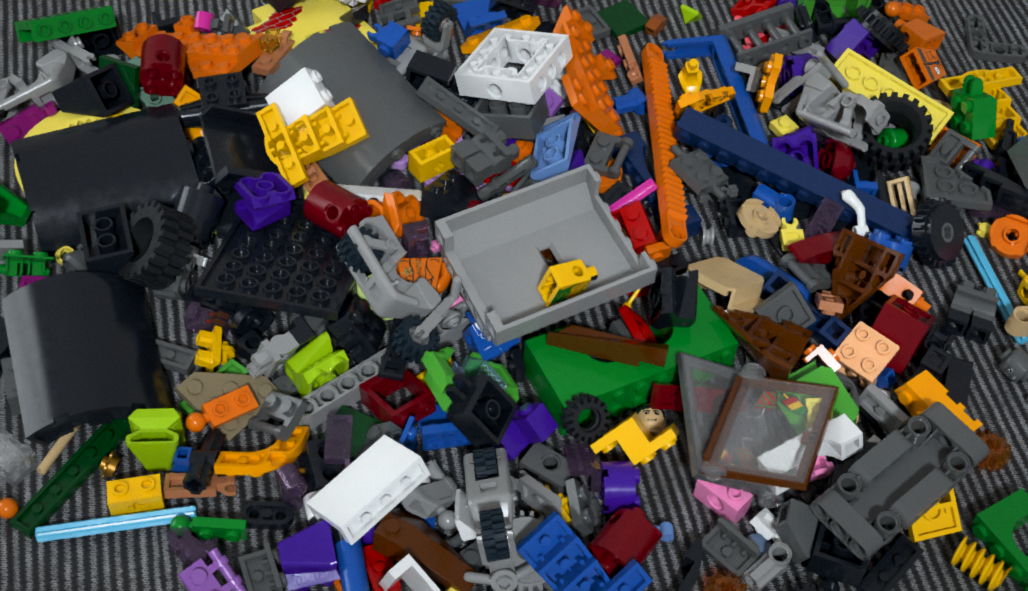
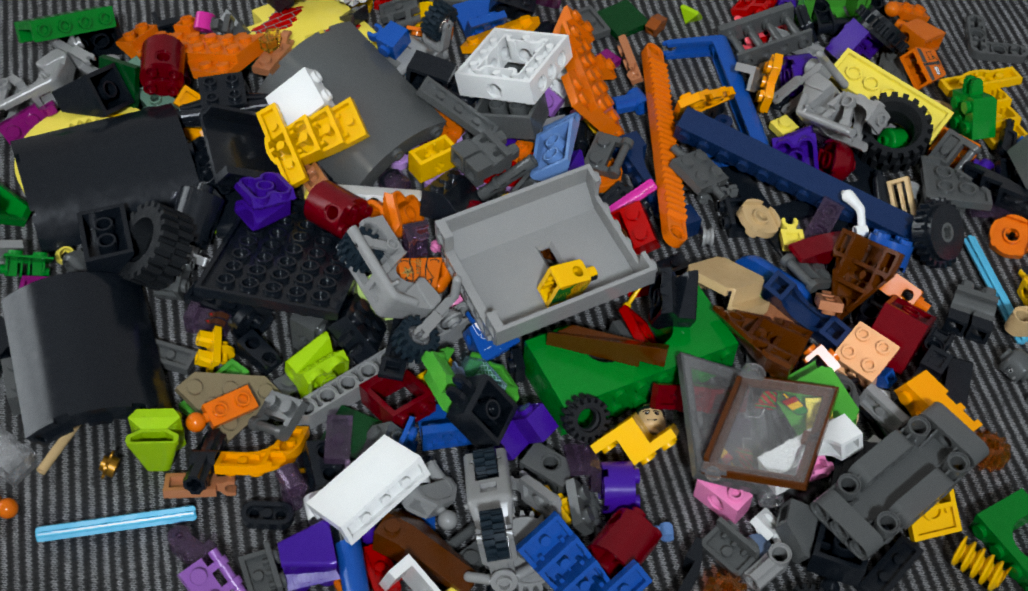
dark green tile [9,419,131,539] -> none
yellow brick [106,473,166,516] -> none
green plate [170,515,249,542] -> none
blue piece [171,447,193,473] -> none
light grey hips [246,316,315,380] -> none
white slope [455,489,476,541] -> none
orange bracket [643,230,673,262] -> none
yellow animal [677,59,702,94] -> none
blue piece [752,183,796,223] -> none
dark grey plate [753,281,816,328] -> none
blue panel [848,169,878,197] -> none
light yellow piece [976,222,992,238] -> none

